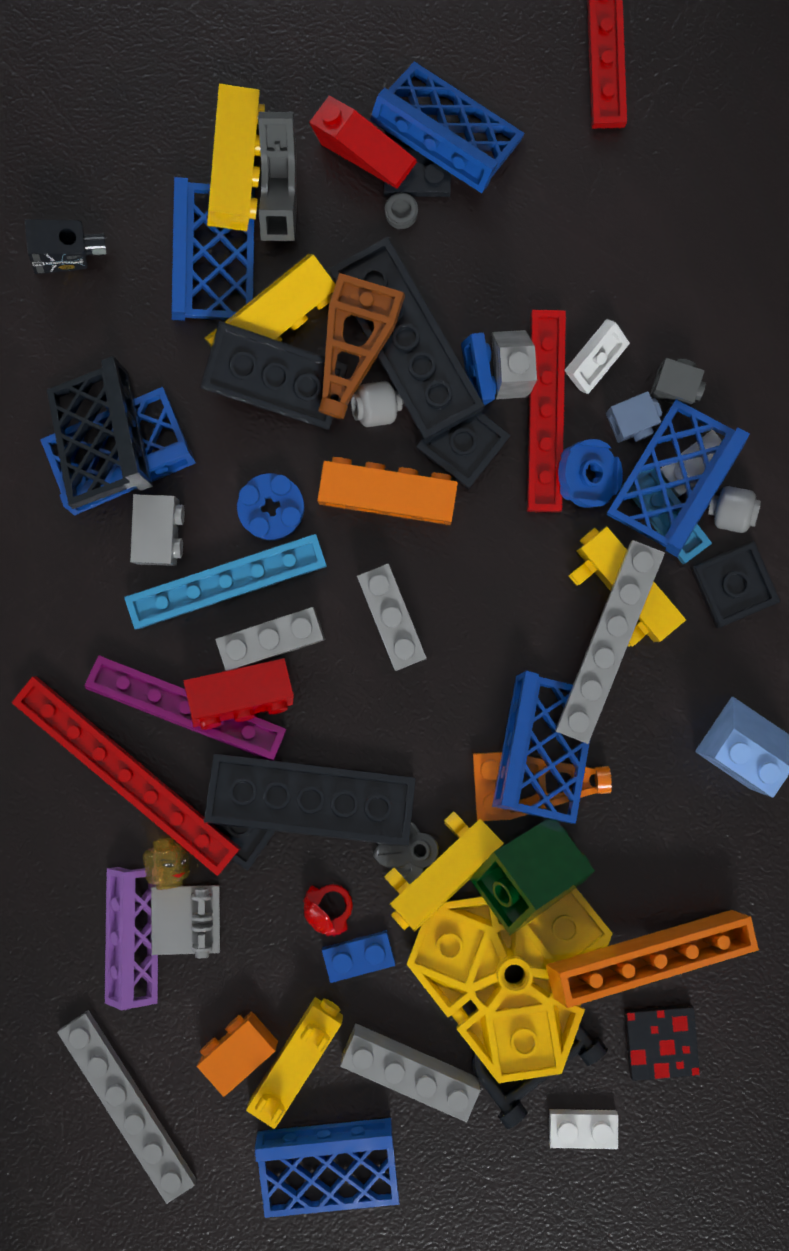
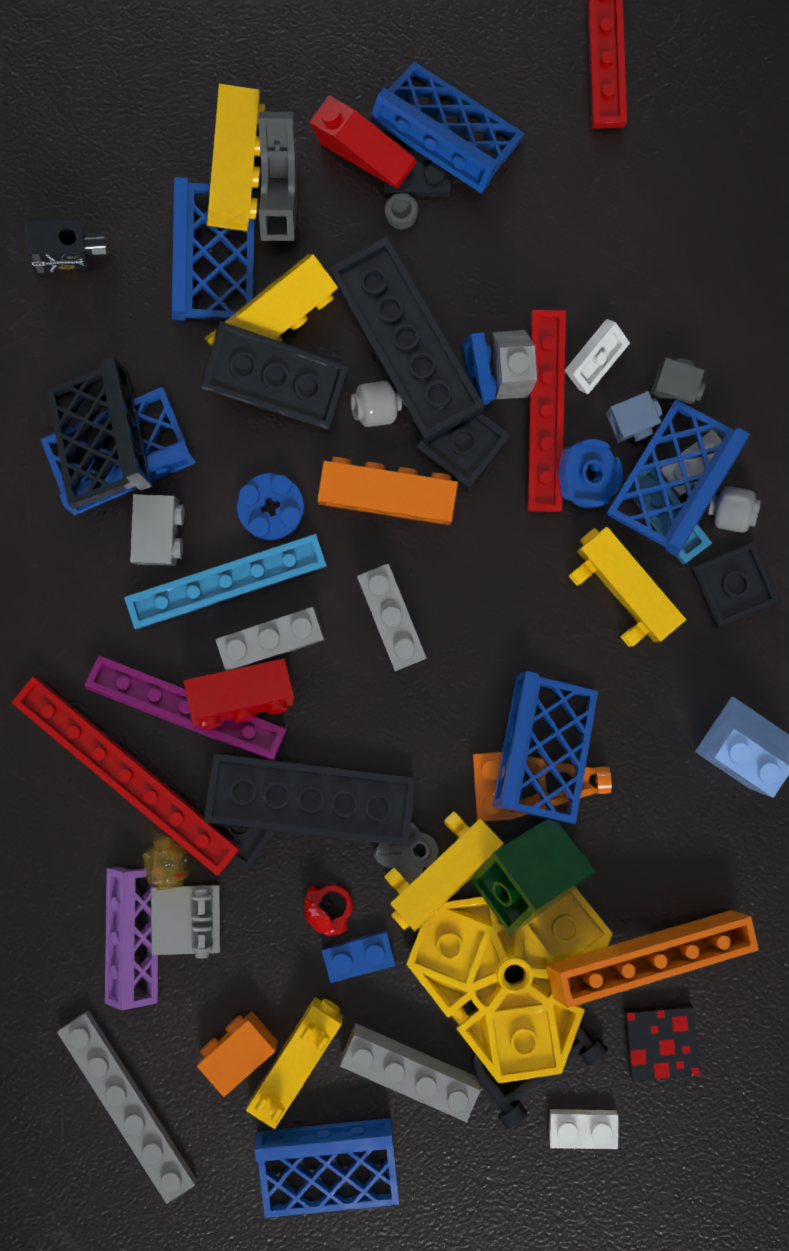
dark orange plate [318,273,405,419] -> none
light grey plate [555,540,665,744] -> none

